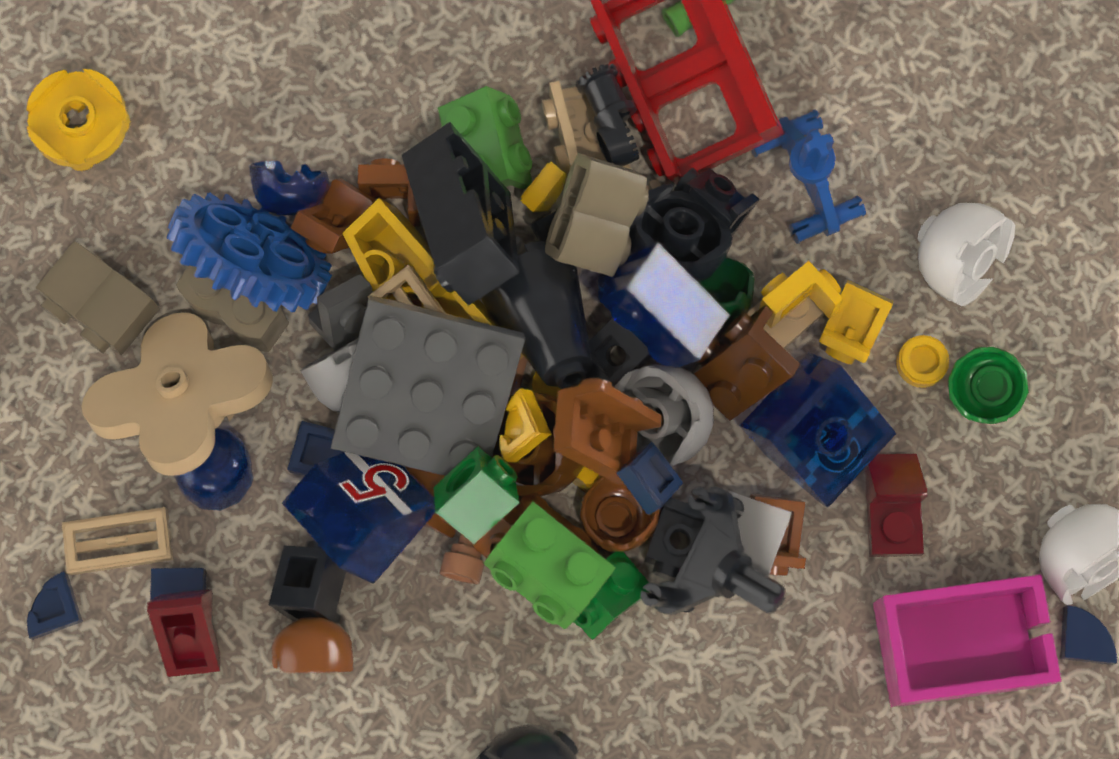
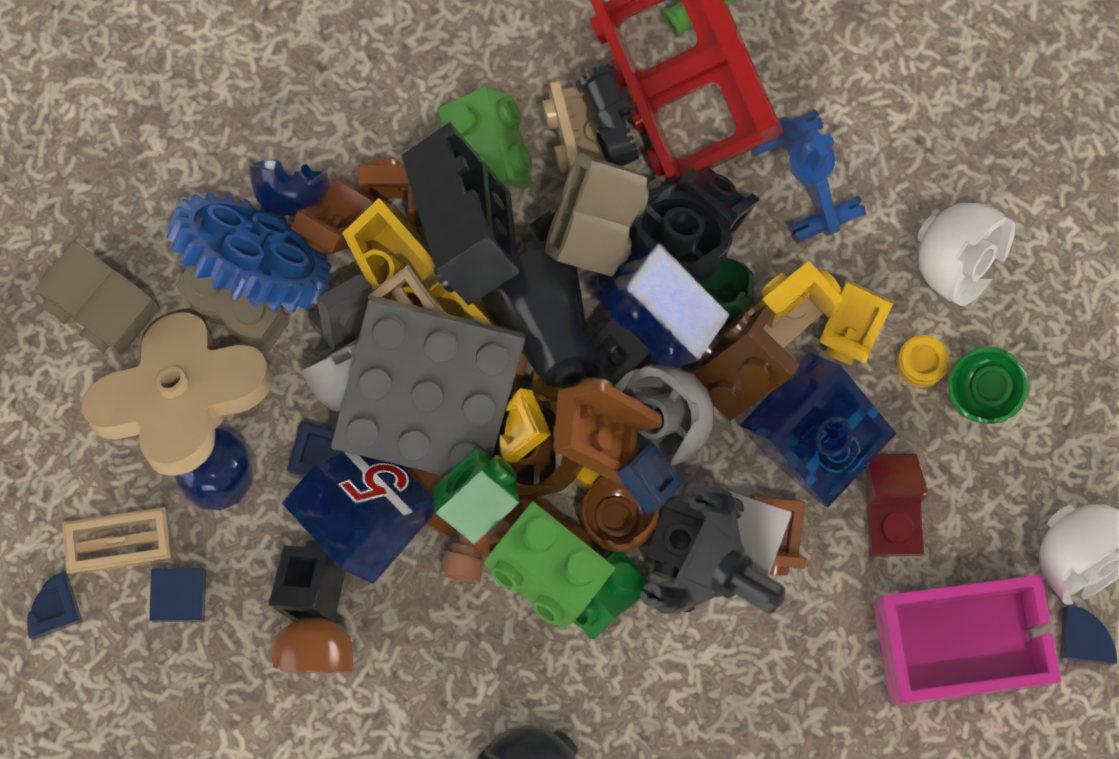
yellow plate [26,69,131,171] -> none
dark red slope [147,589,221,677] -> none
yellow tile [520,162,567,212] -> none

